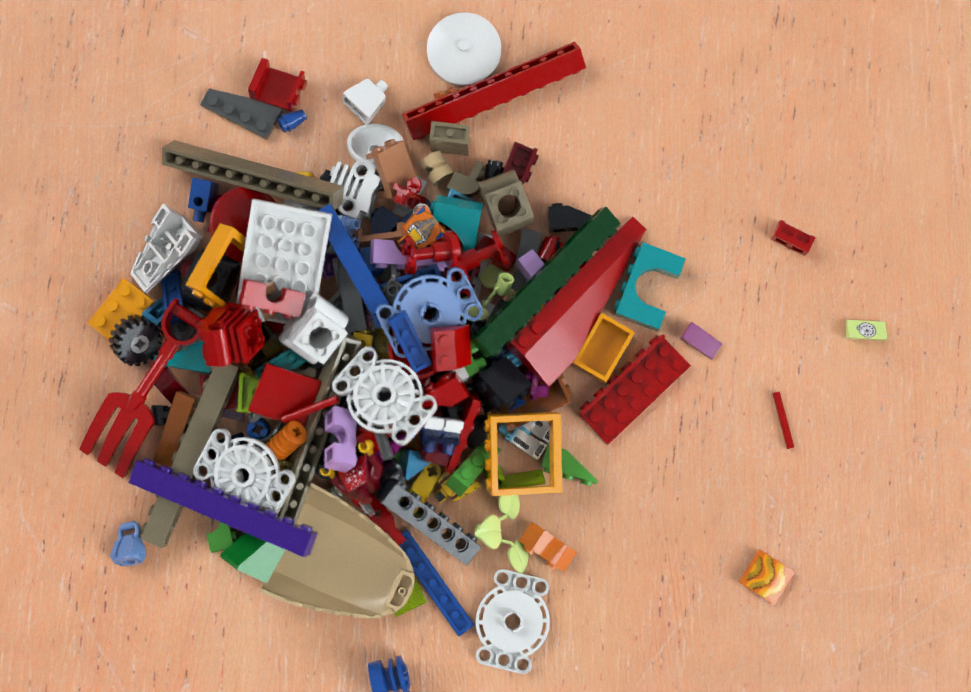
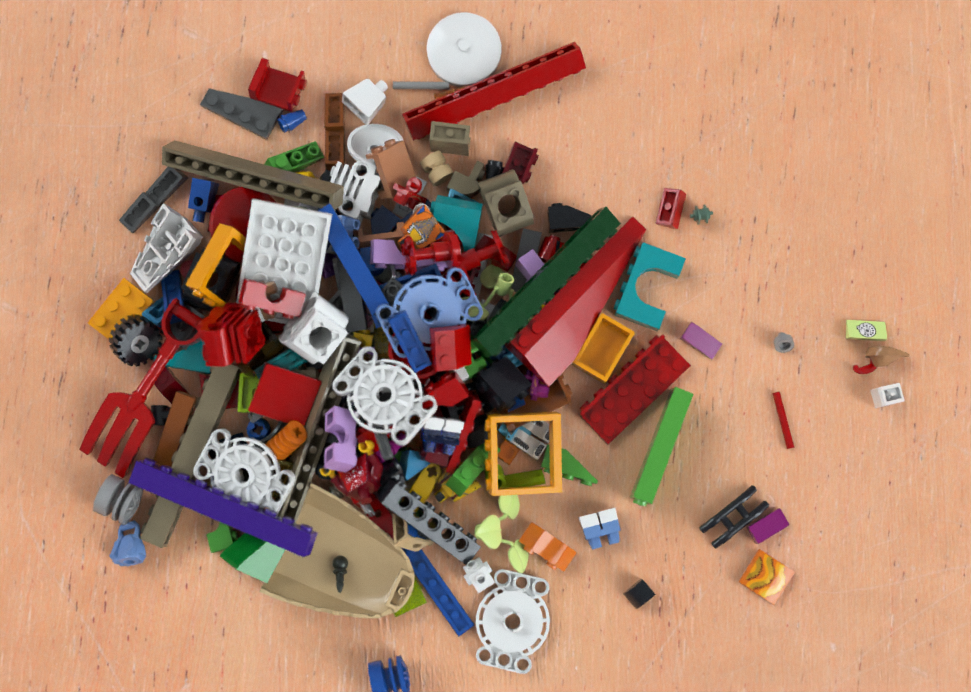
tile [222,410,246,422] -> none
red bar [282,395,339,424] -> none
red hinge [771,220,816,256] -> none
none -> light grey wheel [93,474,143,525]
none -> dark grey slope [119,167,188,233]
none -> bright green slope [264,141,324,173]
none -> dark orange slope [324,93,345,171]
none -> pearl dark grey bar [333,556,348,593]
none -> tan torso [392,511,434,552]
none -> light grey bar [393,82,449,90]
none -> white brick [463,557,495,593]
none -> orange tile [497,439,520,466]
none -> medium blue hips [578,508,621,549]
none -> black brick [623,579,656,609]
none -> bright green brick [630,387,693,507]
none -> red slope [655,188,686,229]
none -> sand green wheel [690,204,713,225]
none -> black piece [699,485,769,549]
none -> magenta slope [746,508,790,544]
none -> light grey tile [774,332,794,353]
none -> medium nougat piece [853,346,909,374]
none -> white slope [870,383,905,409]

